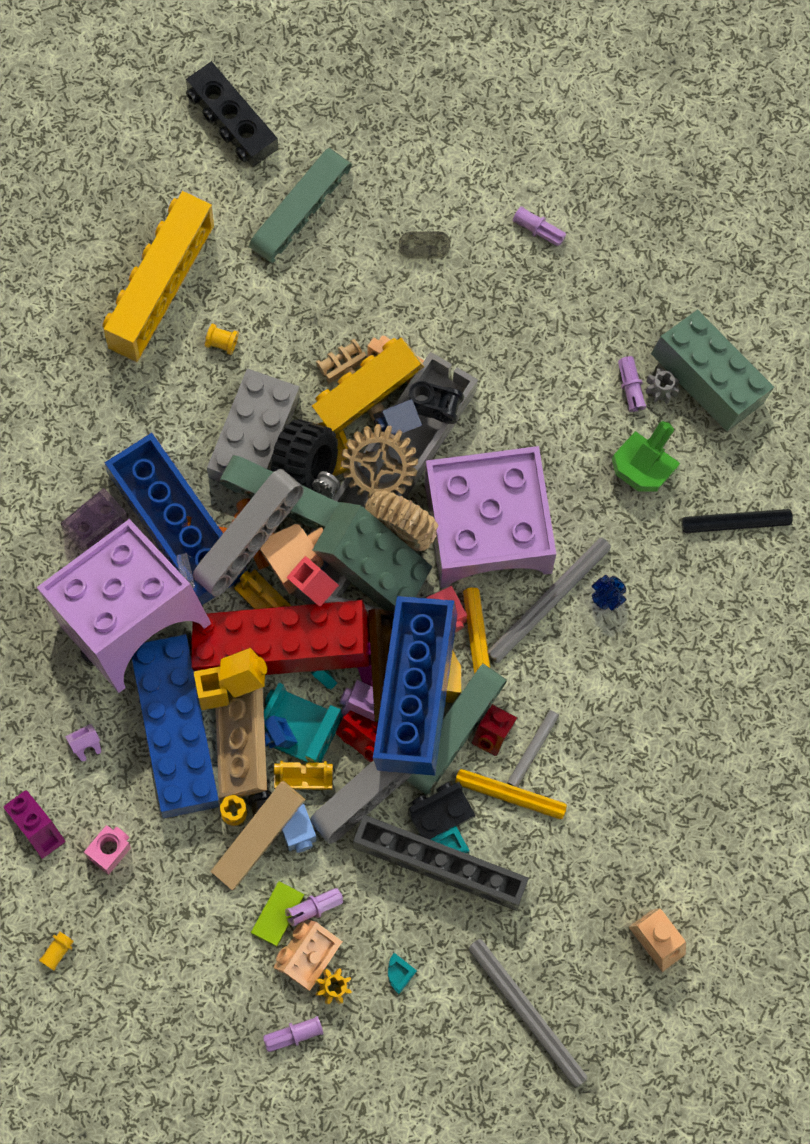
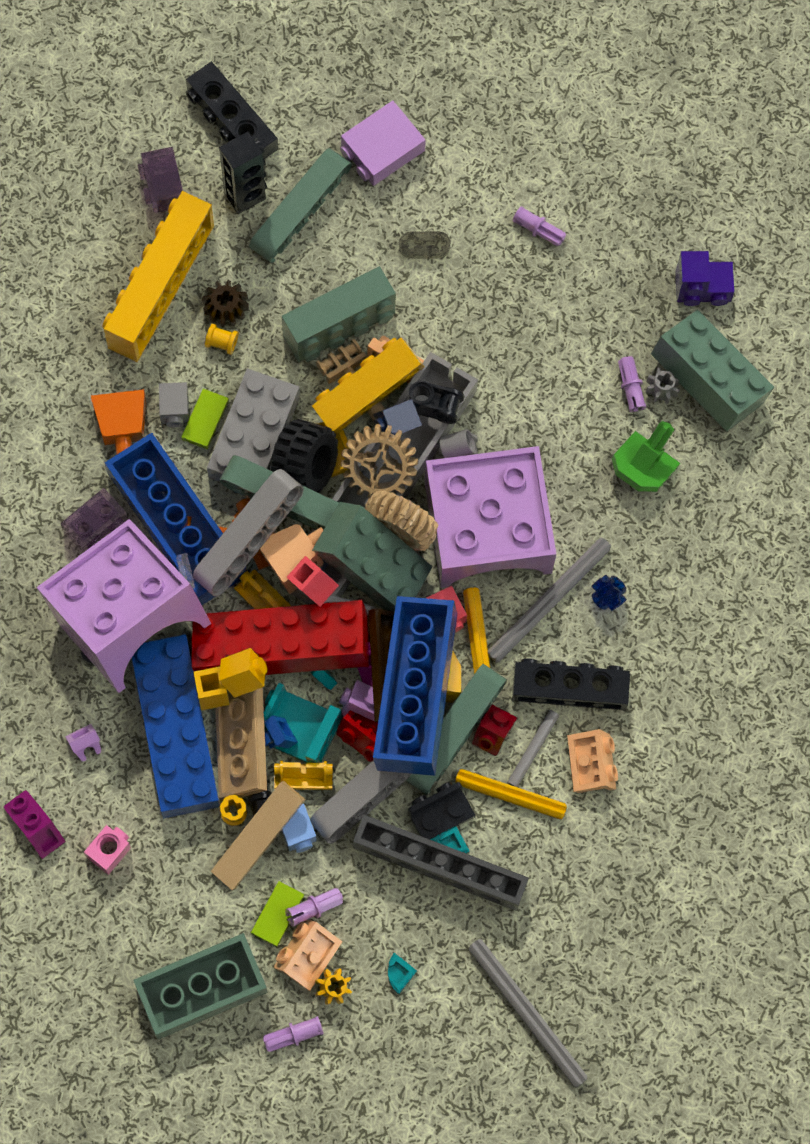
yellow pin [39,931,74,971] -> none
light grey bush [312,471,341,499] -> none
light nougat torso [629,908,686,972] -> none
black axle [681,509,793,533] -> none
none -> orange torso [91,389,146,455]
none -> sand green brick [133,933,268,1040]
none -> clear purple brick [137,147,183,213]
none -> light grey brick [159,382,189,427]
none -> lime tile [181,388,229,450]
none -> dark brown gear [202,279,249,328]
none -> black brick [219,132,267,214]
none -> sand green brick [282,266,396,363]
none -> lavender brick [340,101,426,186]
none -> light grey piece [440,429,478,458]
none -> black brick [512,658,630,711]
none -> light nougat bracket [567,729,618,793]
none -> dark purple brick [675,251,734,306]

